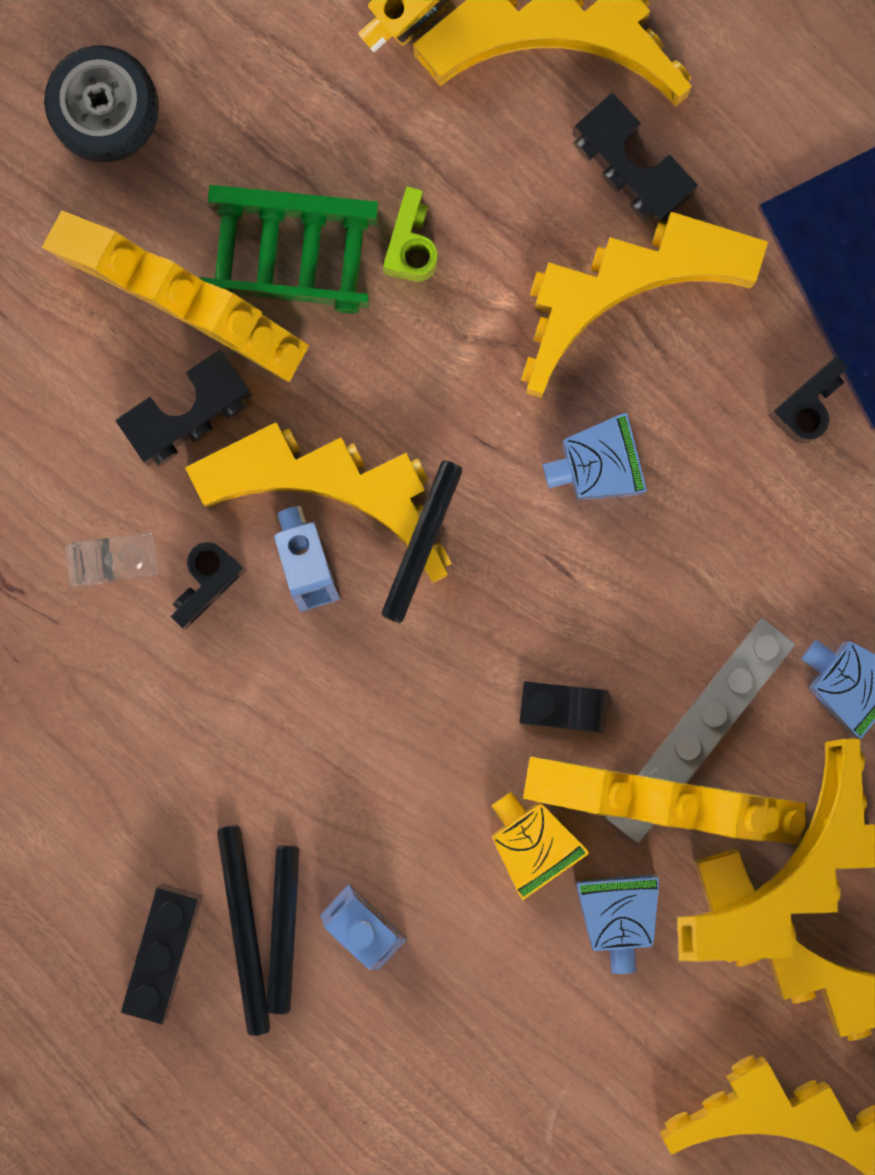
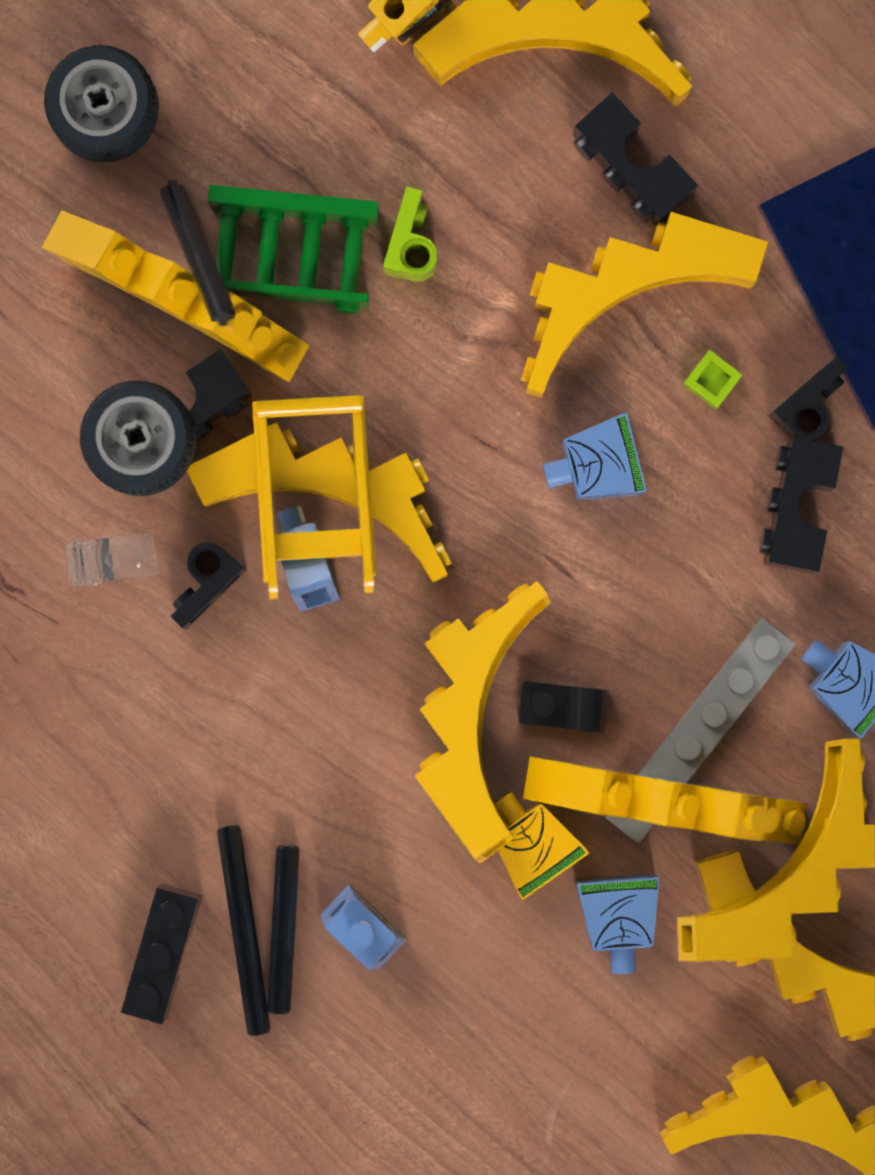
black axle [382,460,462,623] -> none
none -> wheel [80,380,197,496]
none -> black axle [160,180,236,326]
none -> yellow piece [252,395,377,599]
none -> yellow arch [415,581,551,864]
none -> lime tile [683,350,743,410]
none -> black arch [759,437,844,574]

